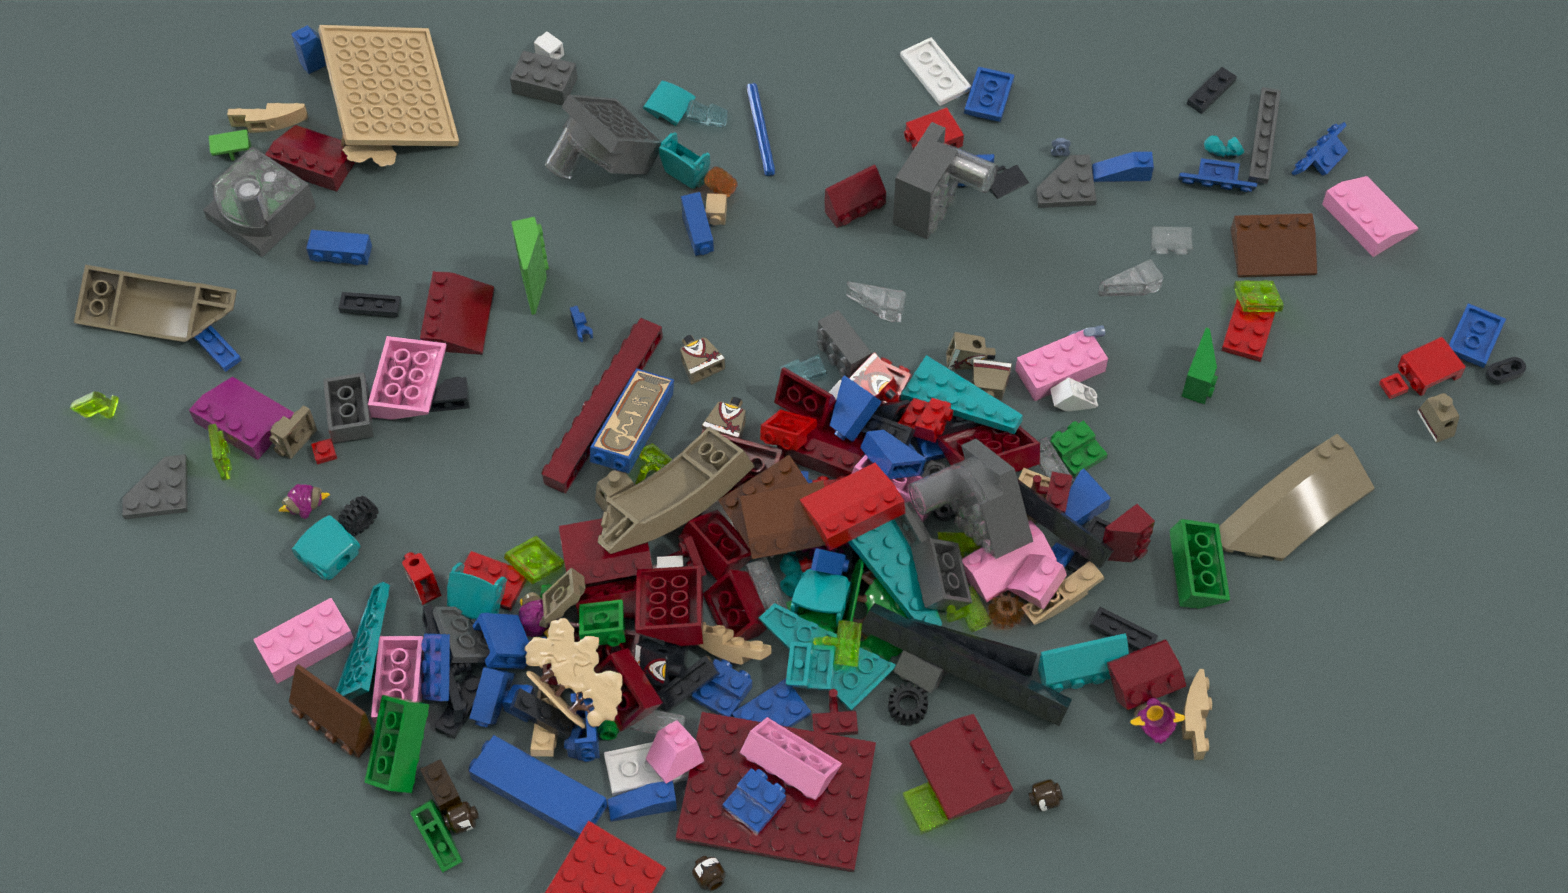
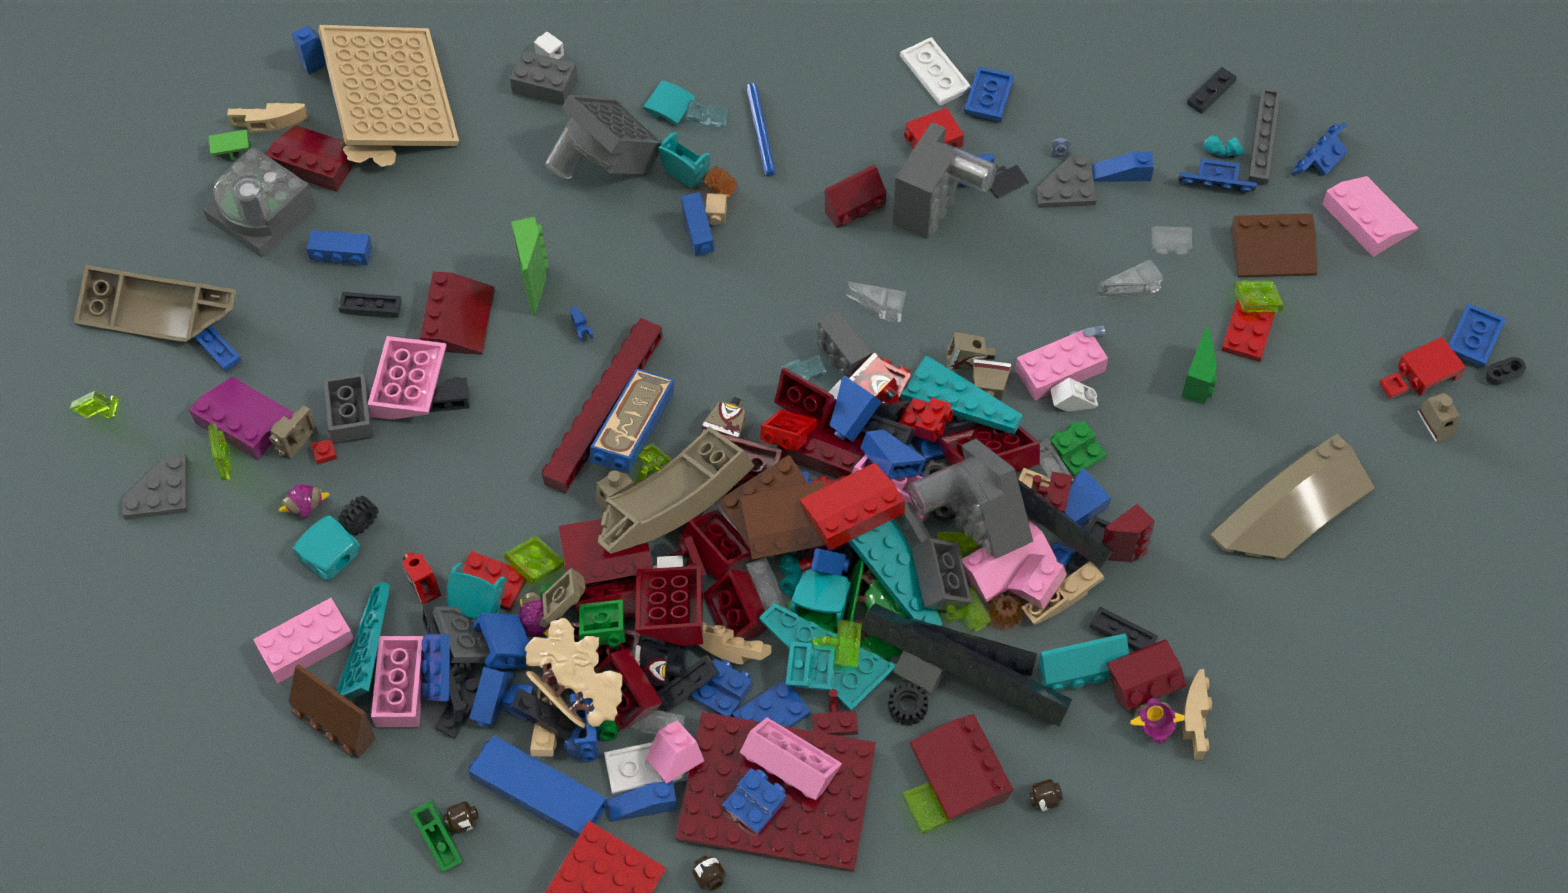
green slope [364,695,429,793] -> none
dark brown brick [420,759,461,816] -> none
torso [680,335,725,385] -> none
green slope [1169,519,1230,609] -> none

